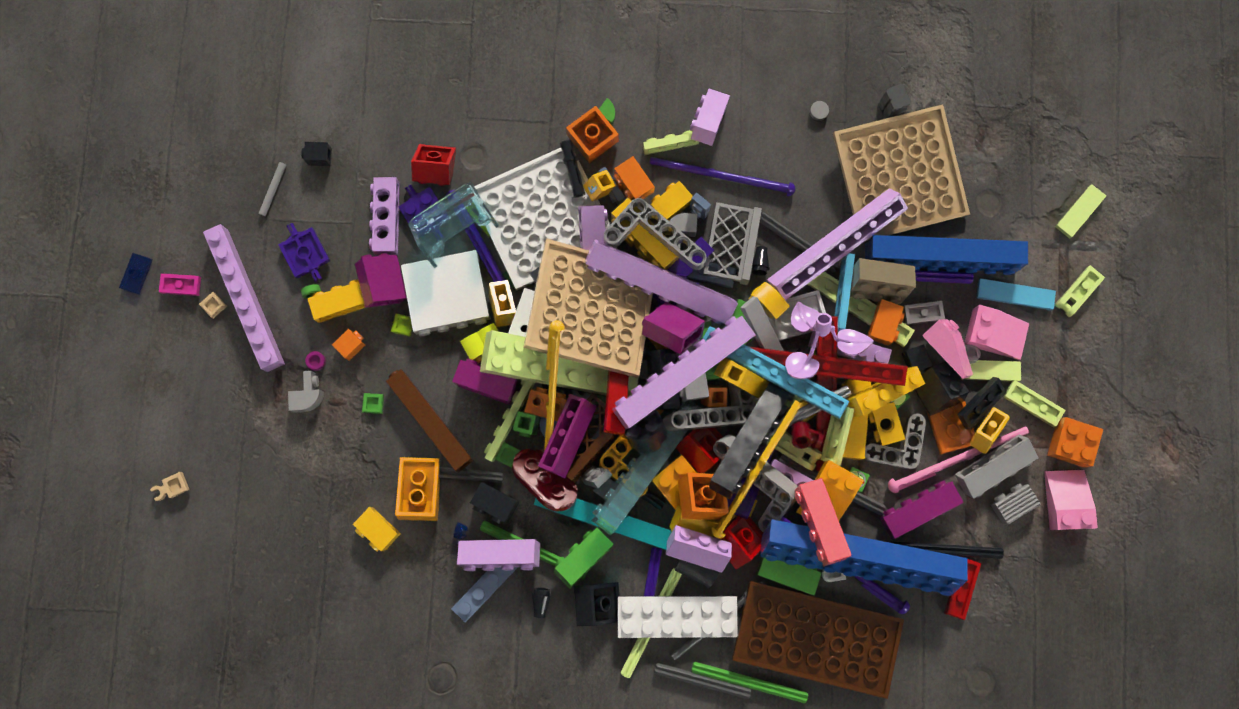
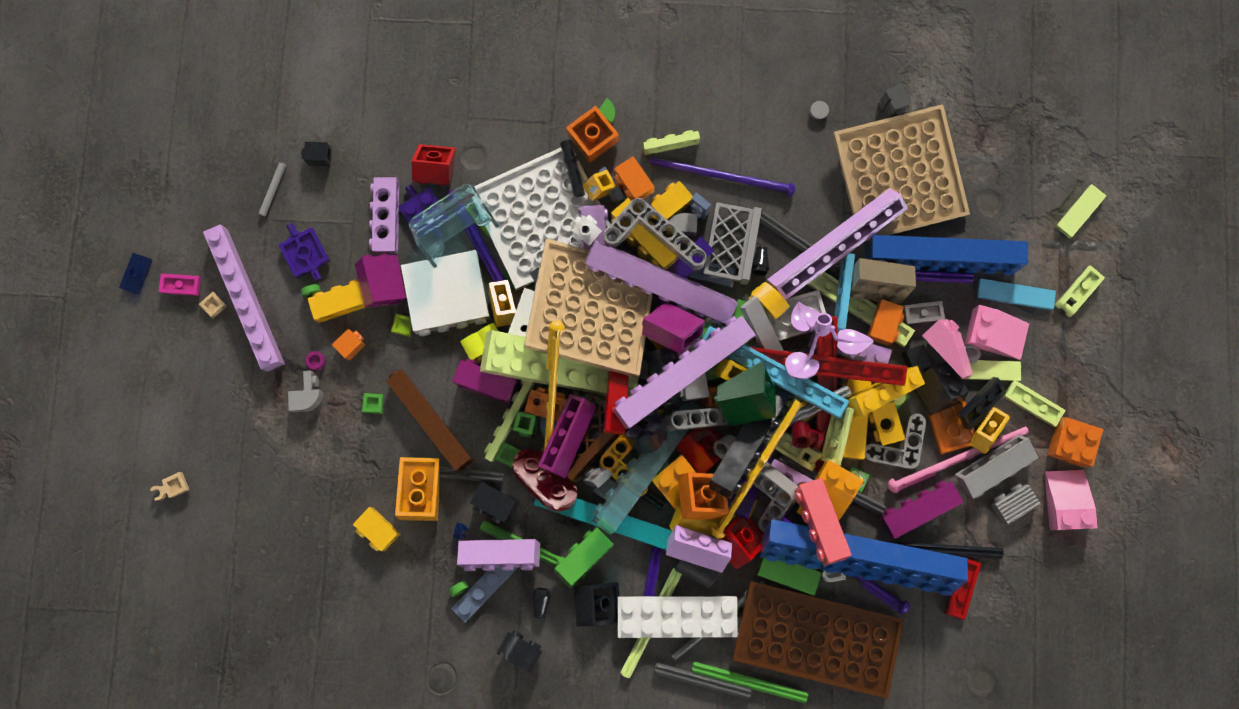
lavender brick [690,89,730,146] -> none
none -> bright green tile [448,581,469,598]
none -> black brick [496,631,542,674]
none -> white brick [570,215,602,246]
none -> dark green slope [715,362,776,426]

